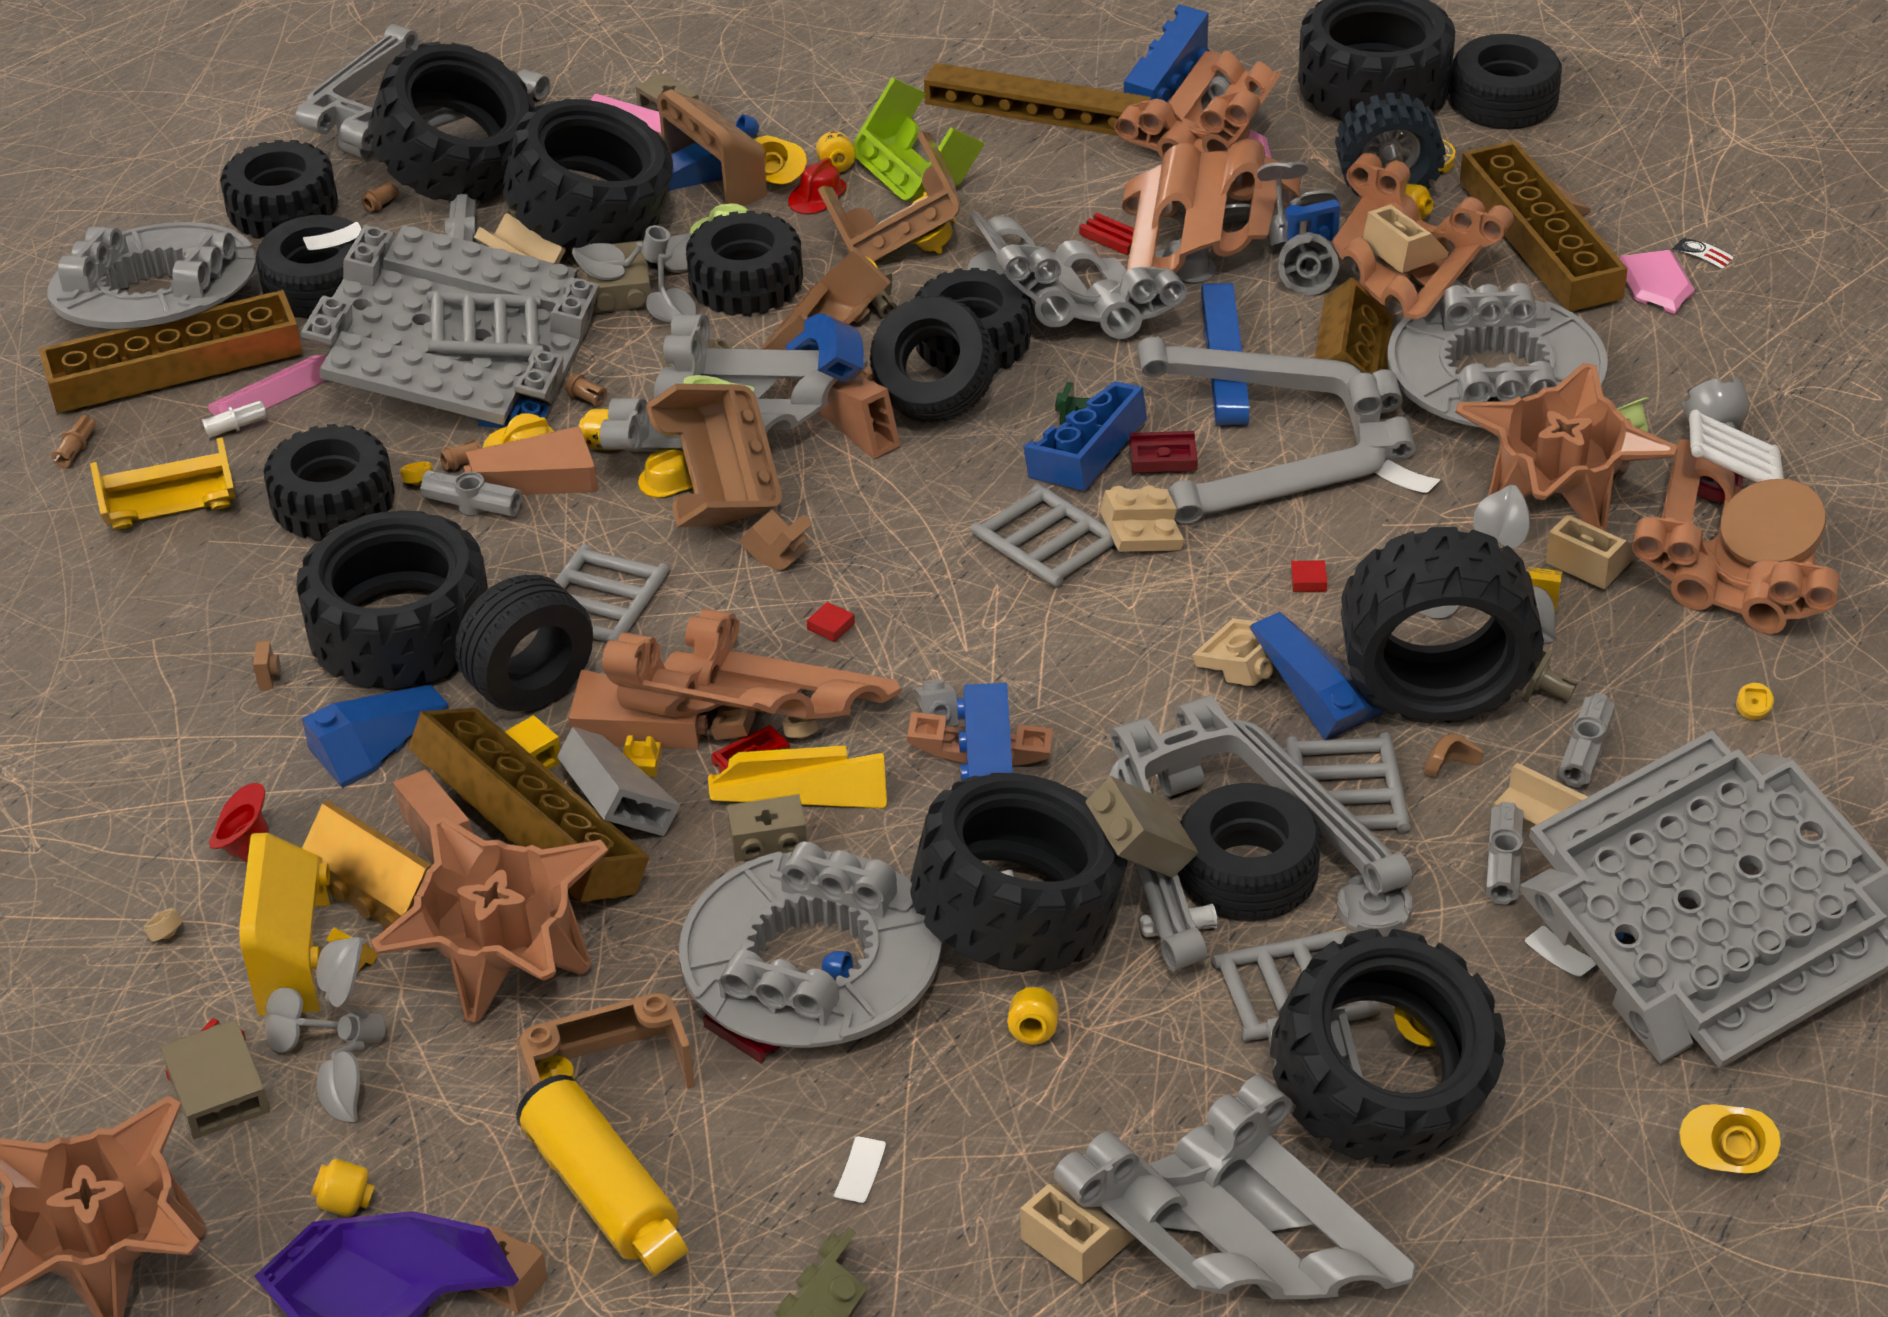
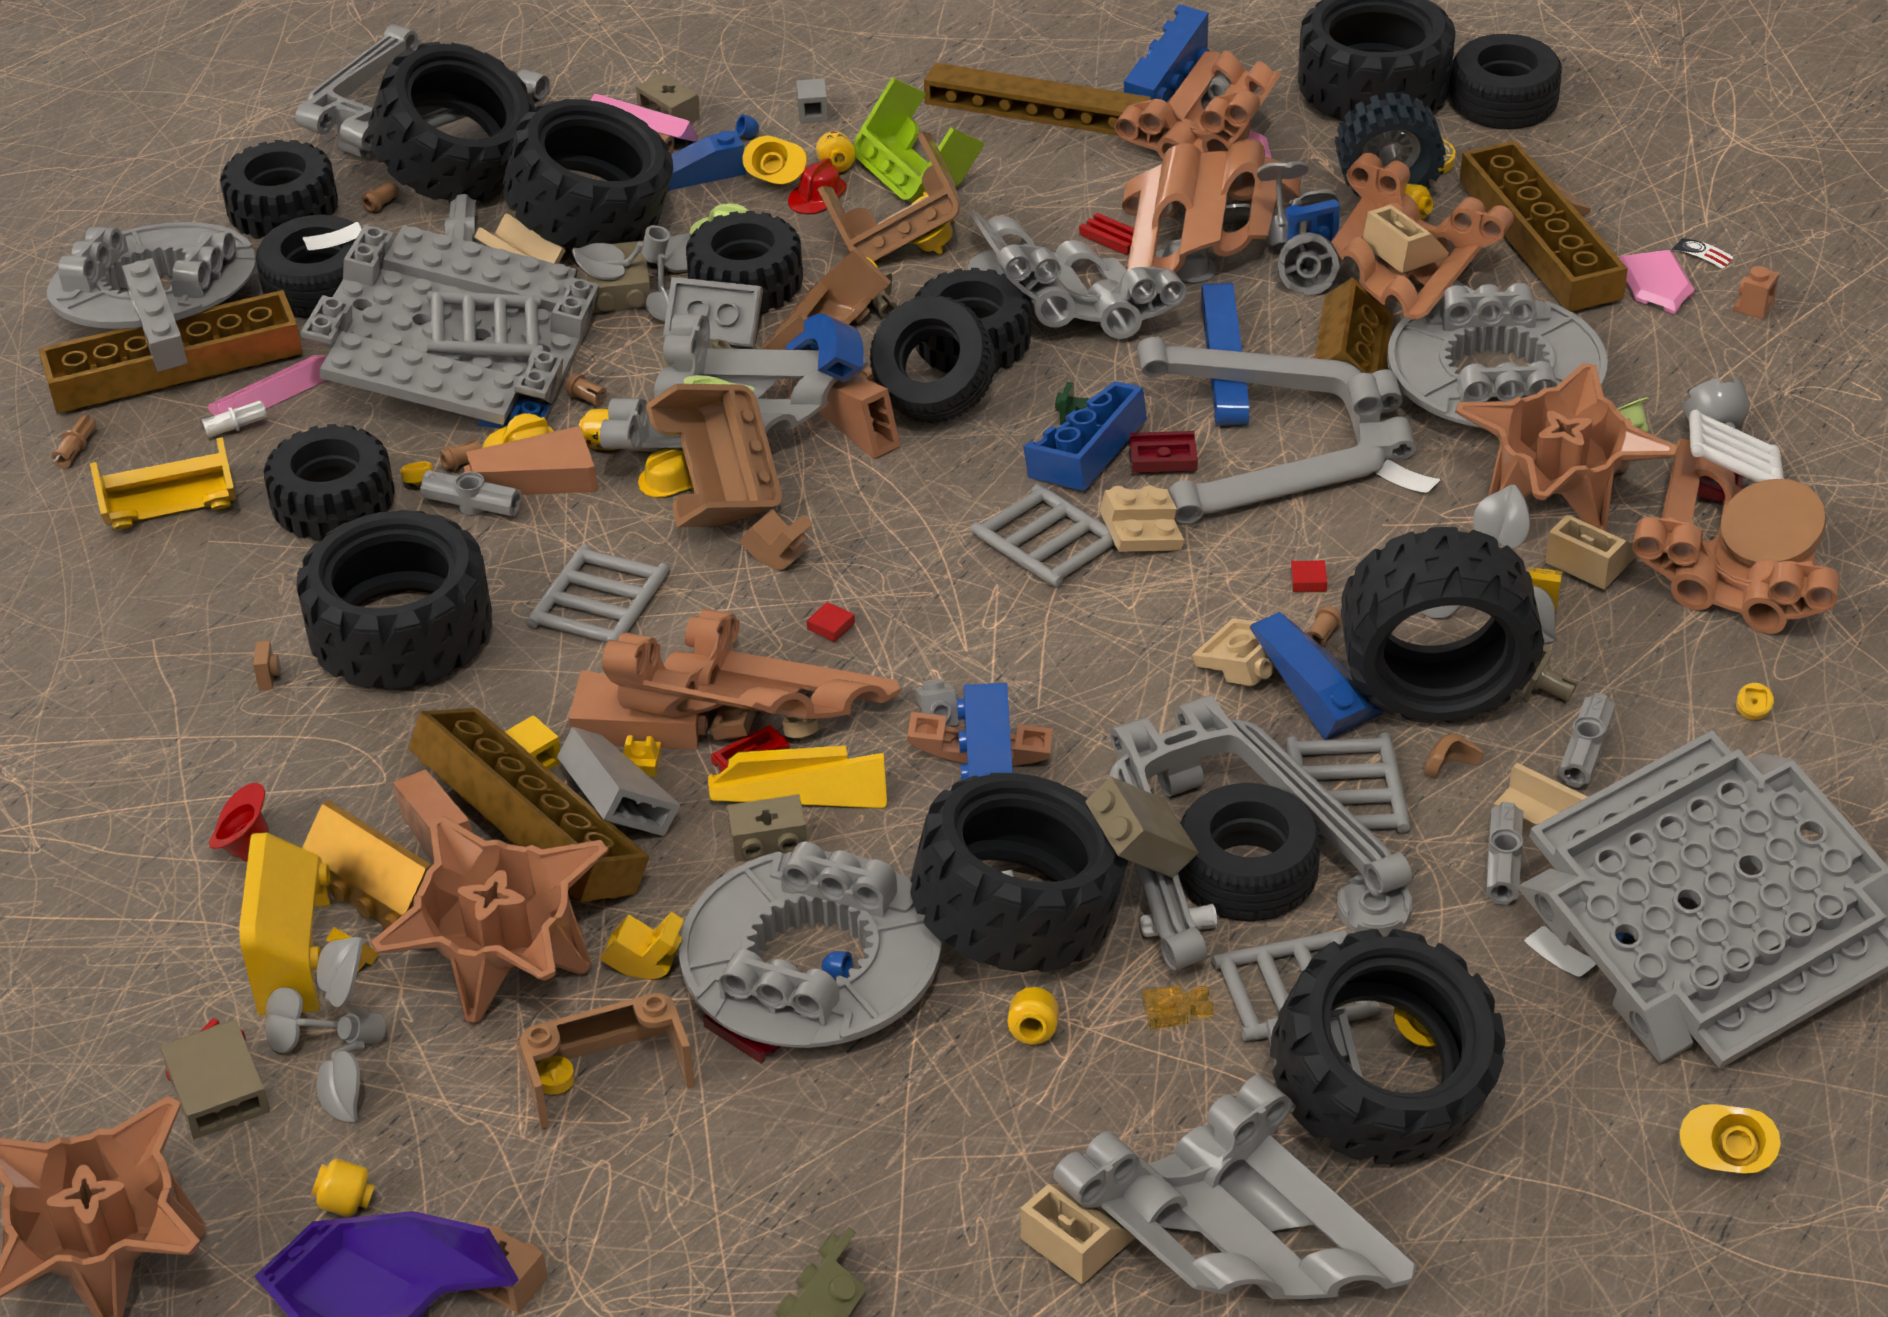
tan tile [143,908,183,941] -> none
blue wedge [302,685,449,788] -> none
black tyre [455,575,593,711] -> none
yellow piece [516,1075,689,1277] -> none
medium nougat windscreen [658,89,767,206] -> none
white sticker [834,1136,886,1203] -> none
none -> light grey arch [122,258,188,372]
none -> yellow brick [599,912,684,980]
none -> light grey tile [663,277,763,349]
none -> light grey brick [796,79,828,123]
none -> clear yellow plate [1142,985,1214,1030]
none -> medium nougat pin [1306,606,1342,647]
none -> nougat brick [1734,266,1779,319]

